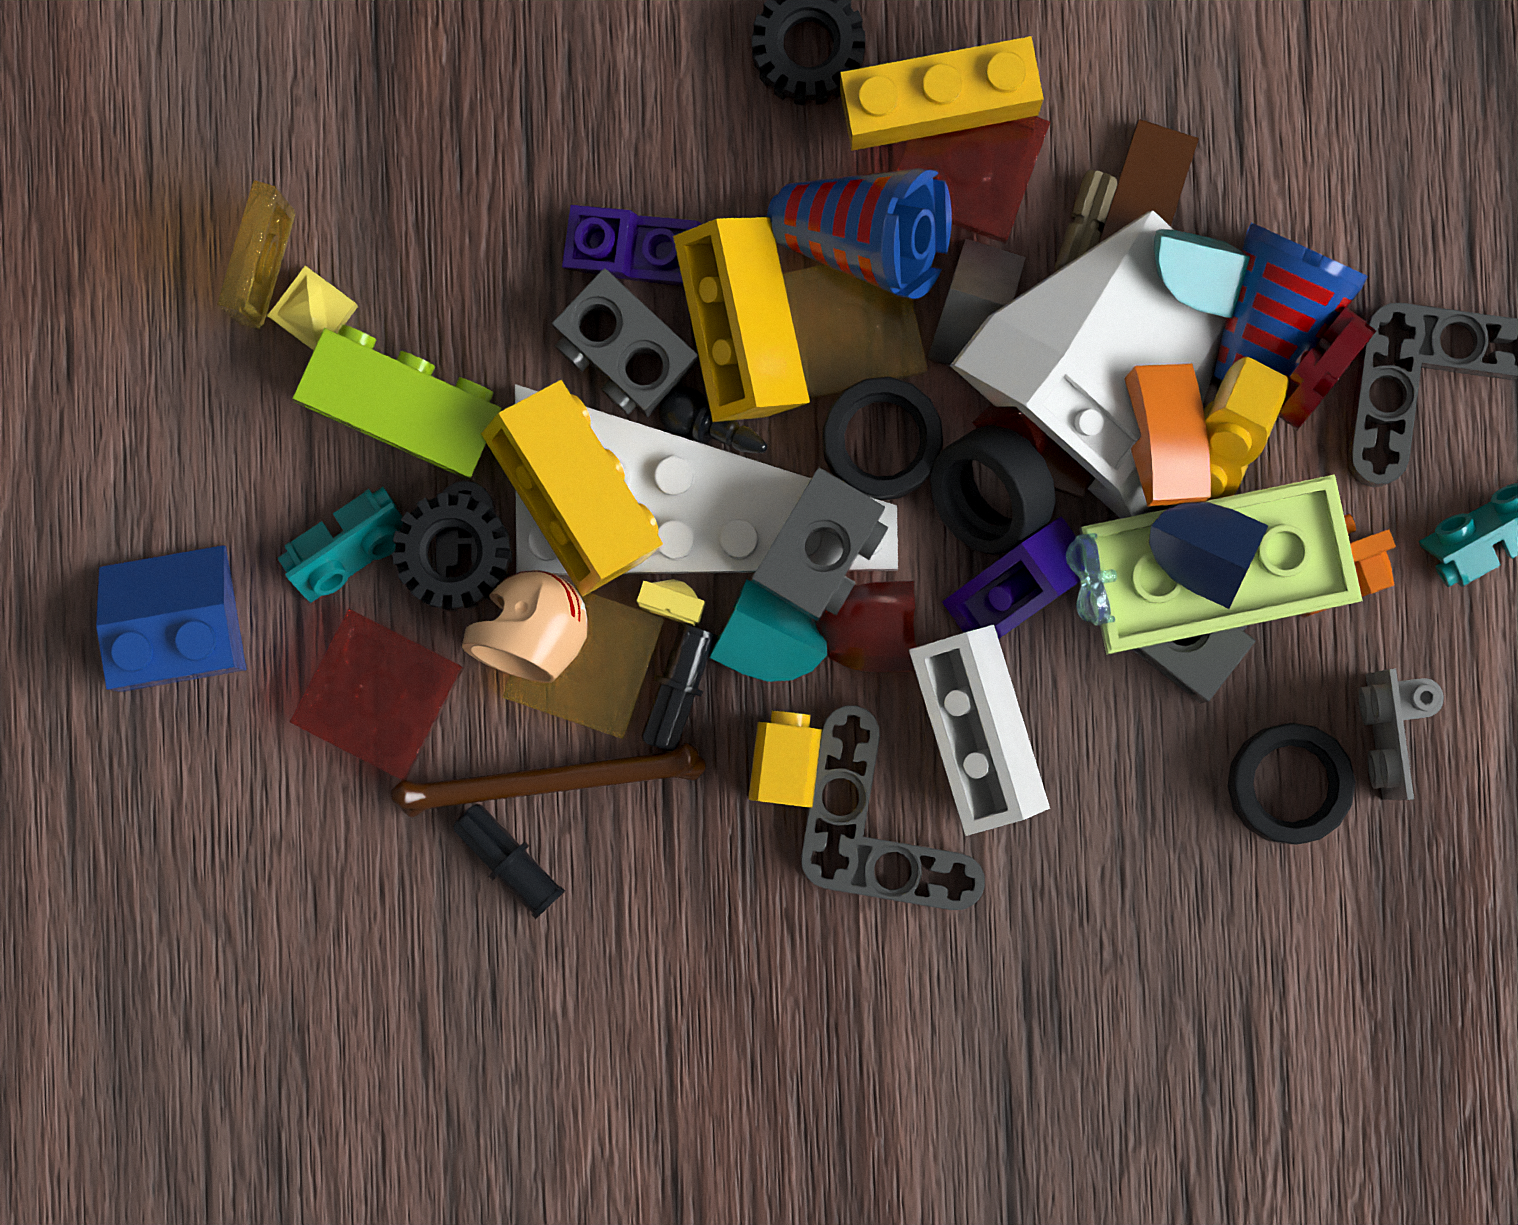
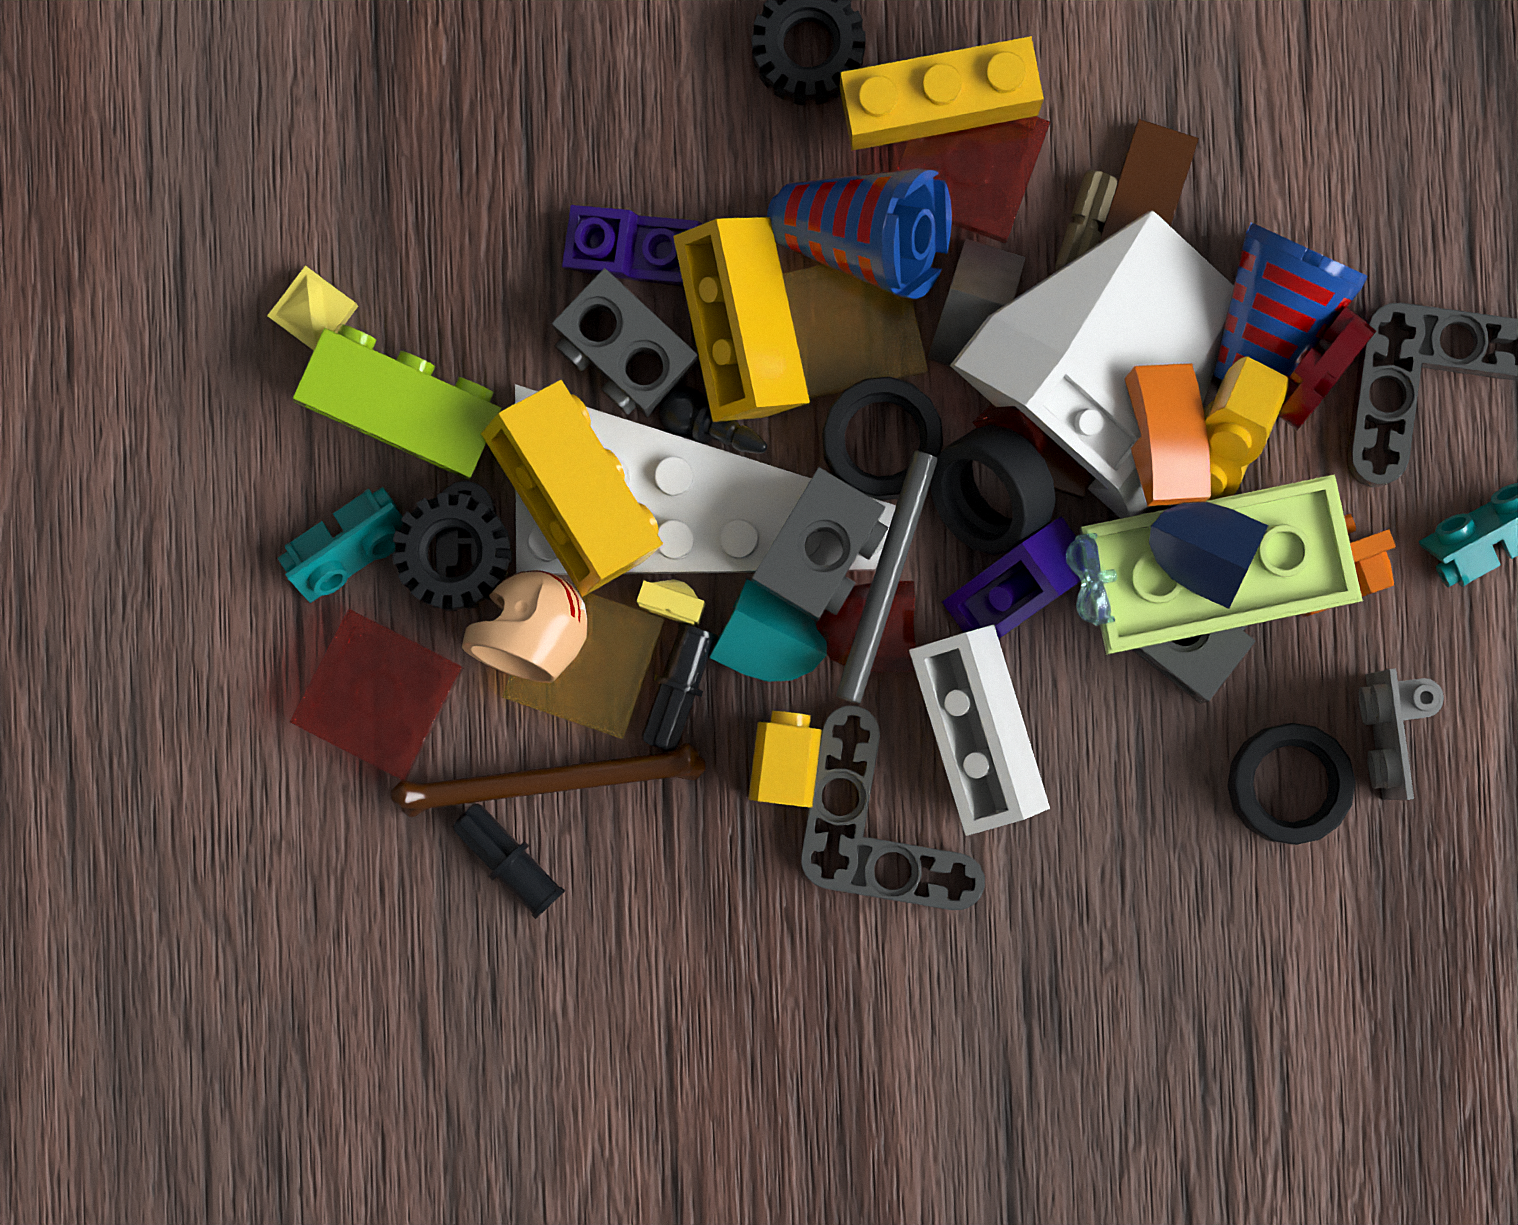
blue slope [96,545,247,692] -> none
clear yellow tile [217,180,296,330] -> none
brick [1154,229,1250,318] -> none
none -> dark grey bar [836,451,938,704]

